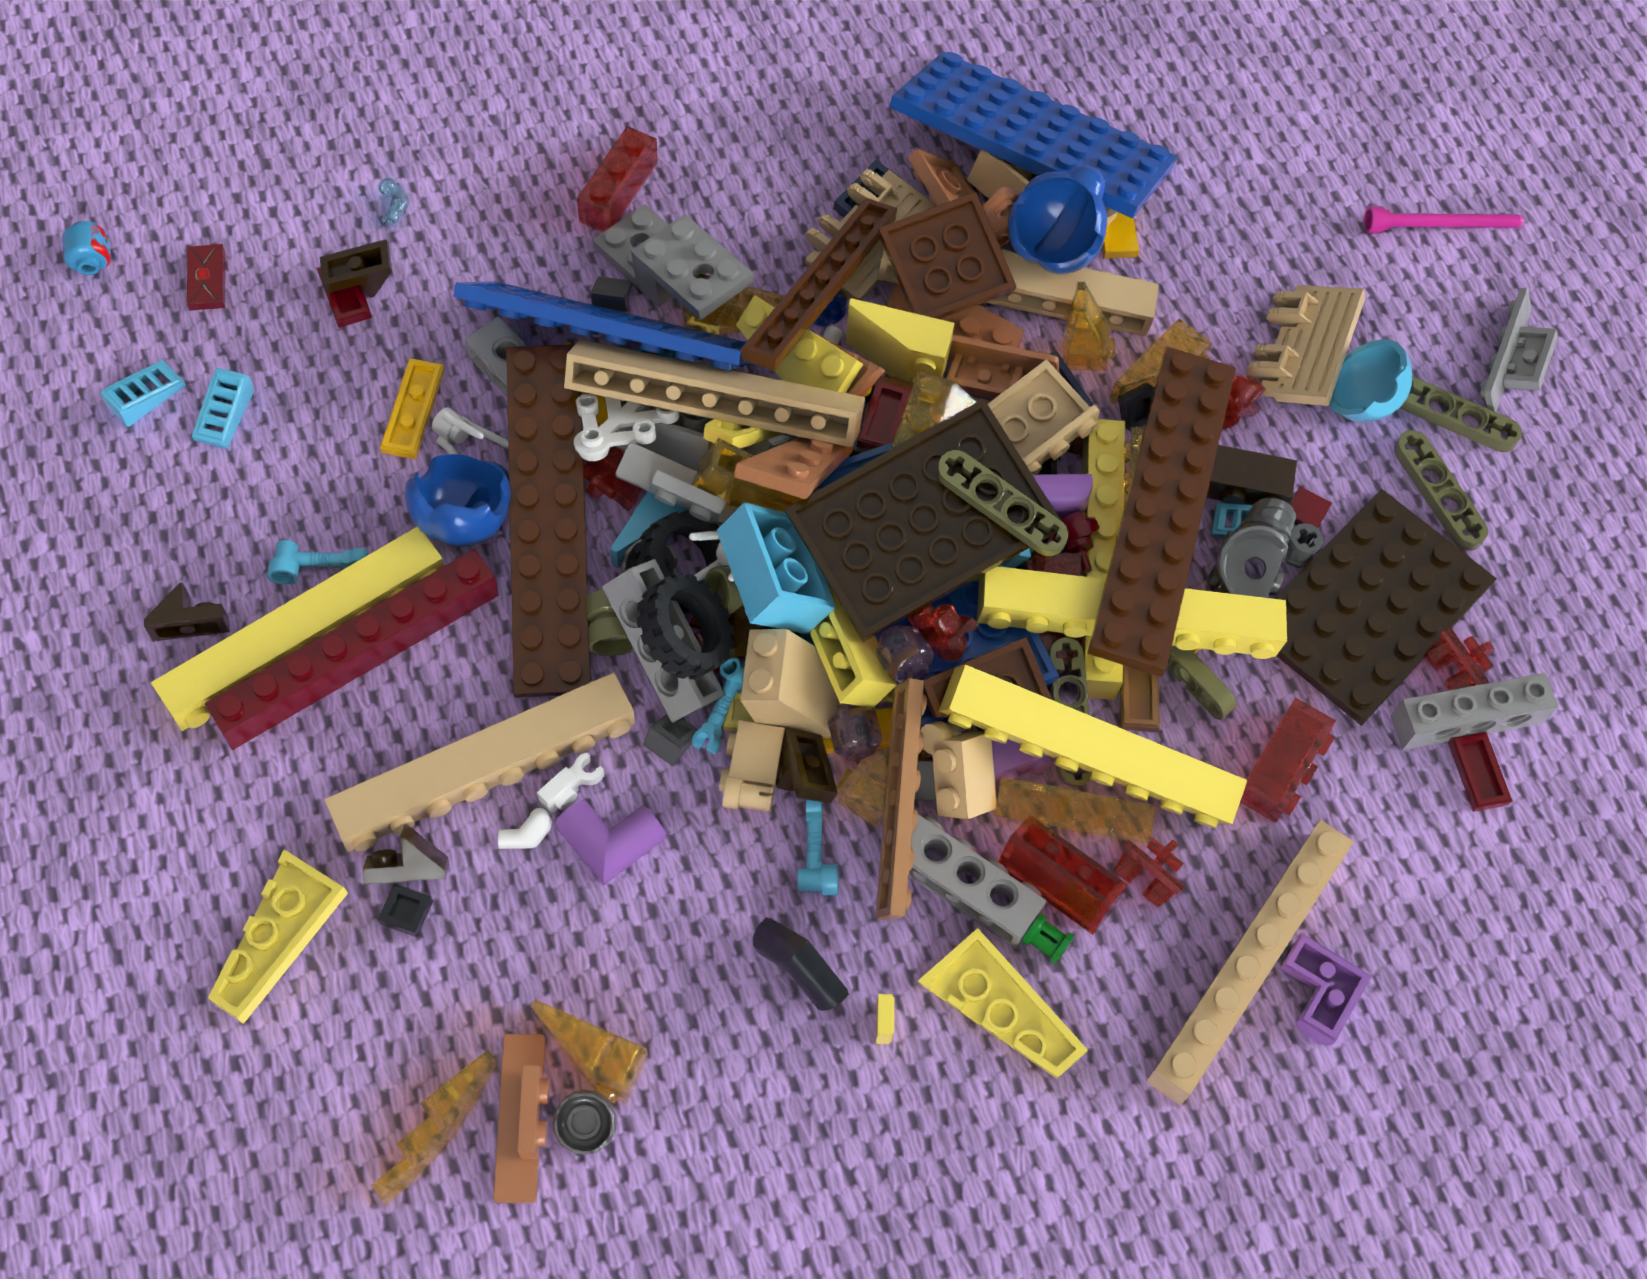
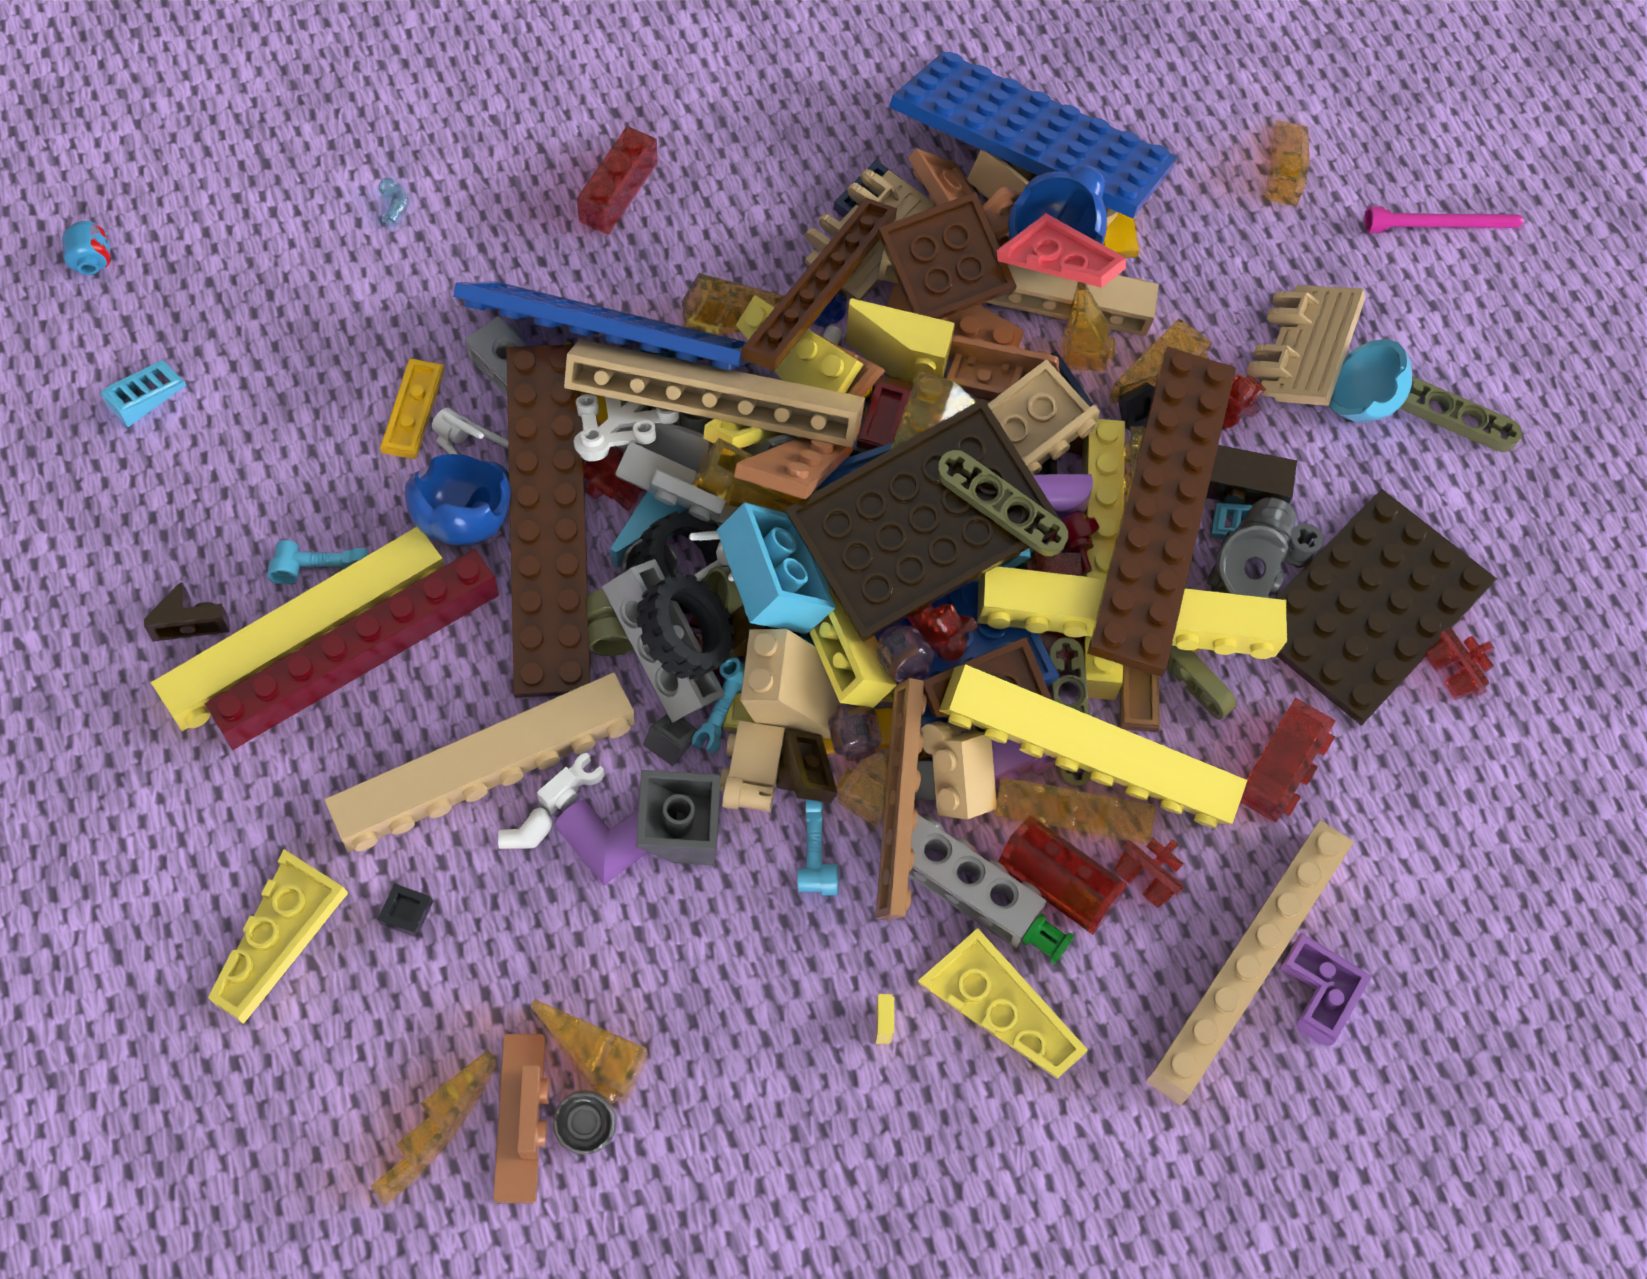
dark red tile [187,244,225,311] -> none
medium azure slope [192,368,254,449] -> none
dark red tile [317,267,372,328] -> none
dark brown slope [320,239,392,298] -> none
slope [362,824,449,884] -> none
dark grey slope [591,276,632,312] -> none
light grey bracket [592,204,754,320] -> none
black brick [753,917,849,1011] -> none
dark red tile [1290,486,1332,528] -> none
light grey brick [1390,673,1559,750] -> none
olive beam [1394,430,1488,551] -> none
dark red tile [1448,732,1512,812] -> none
light grey bracket [1481,288,1558,412] -> none
none -> dark grey slope [636,770,720,866]
none -> coral wing [997,214,1126,288]
none -> clear yellow slope [1264,120,1310,206]

